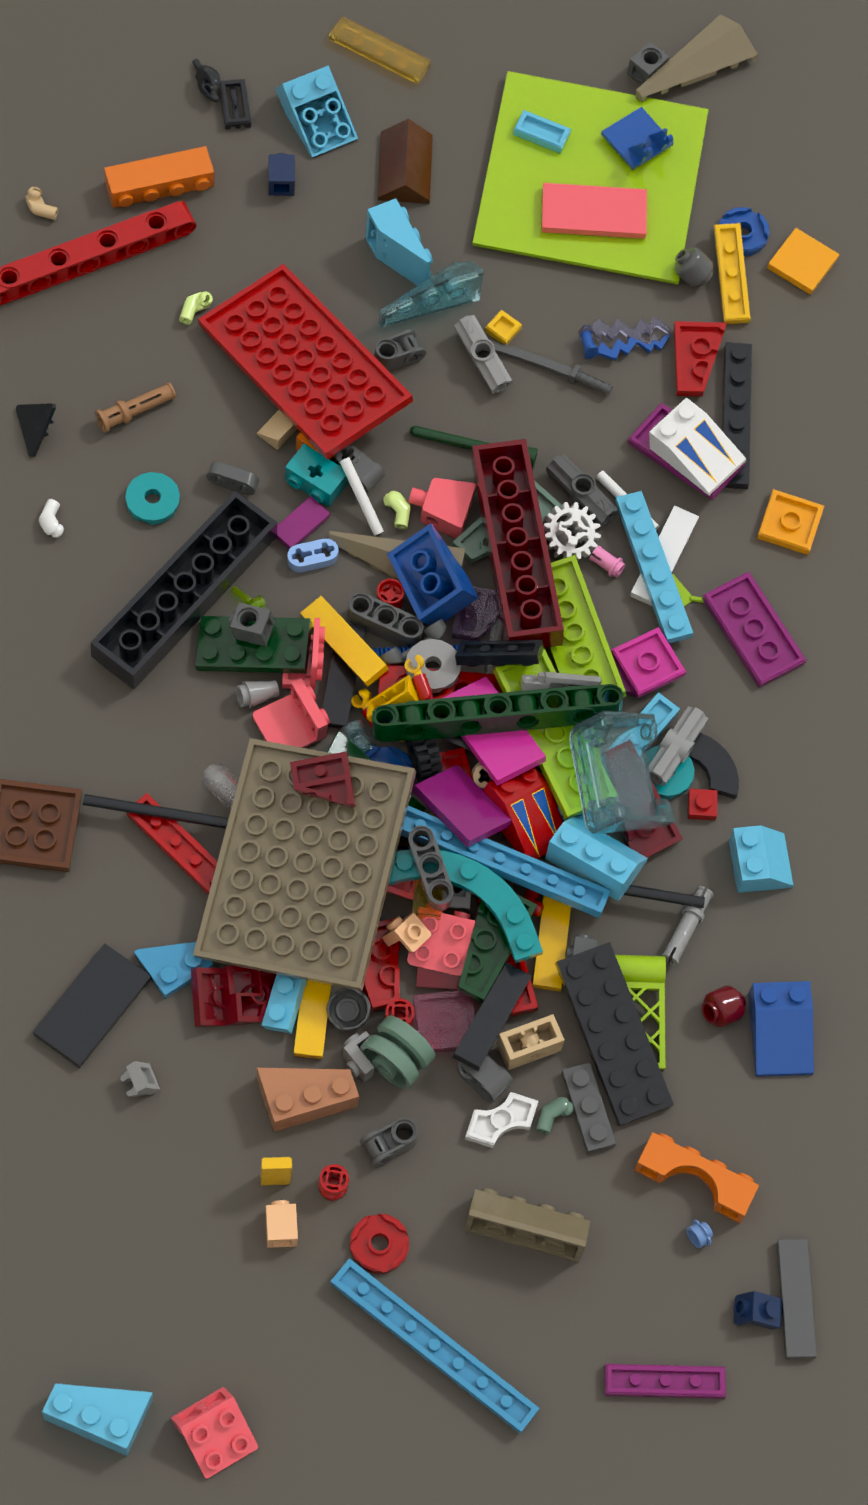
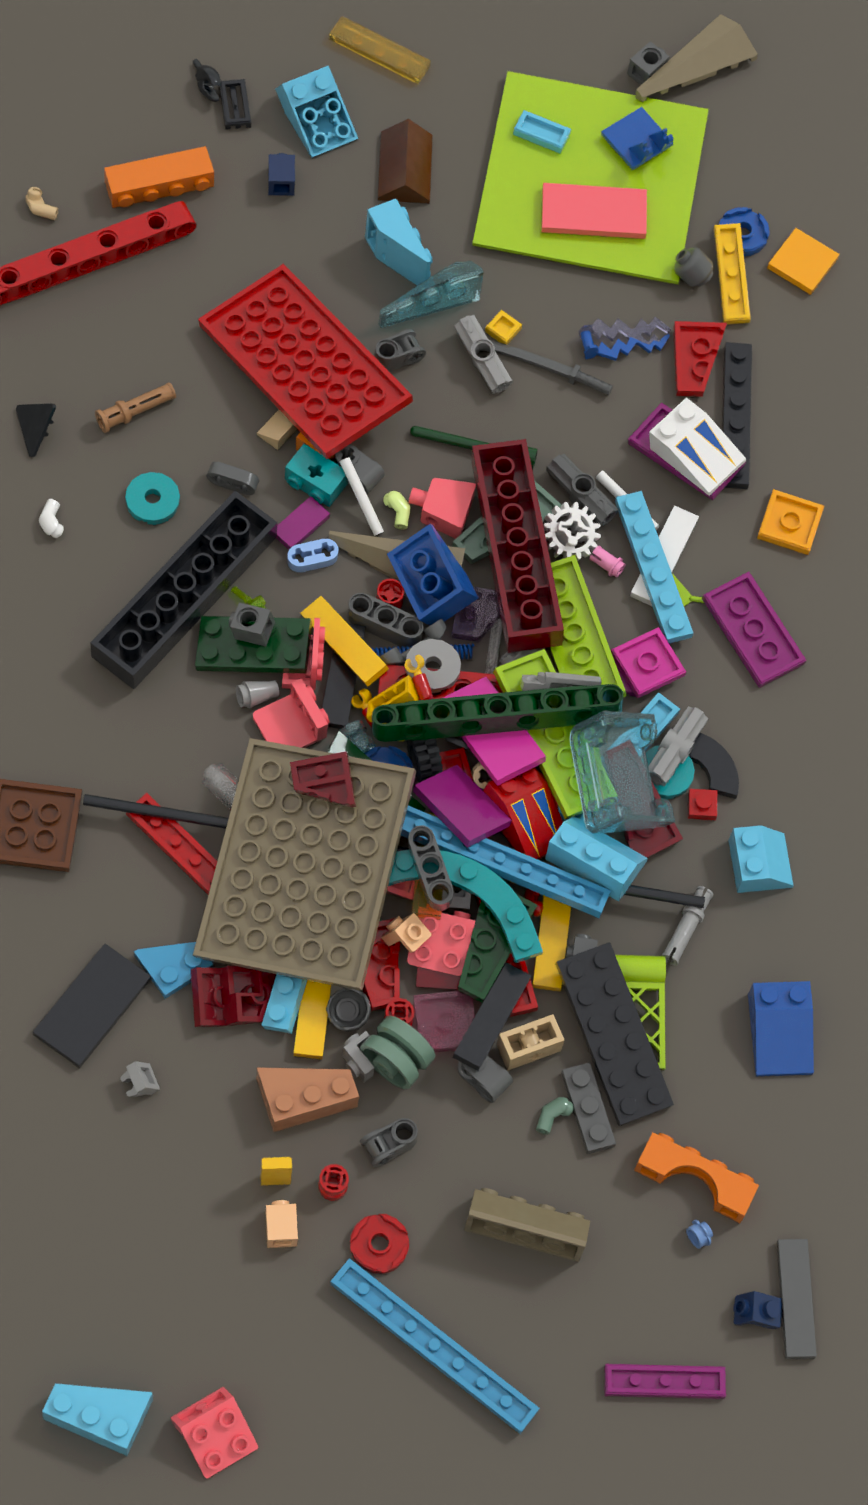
yellowish green arm [179,291,213,325] -> none
black plate [455,640,544,667] -> none
white tile [465,1092,538,1148] -> none
dark red head [702,985,746,1027] -> none

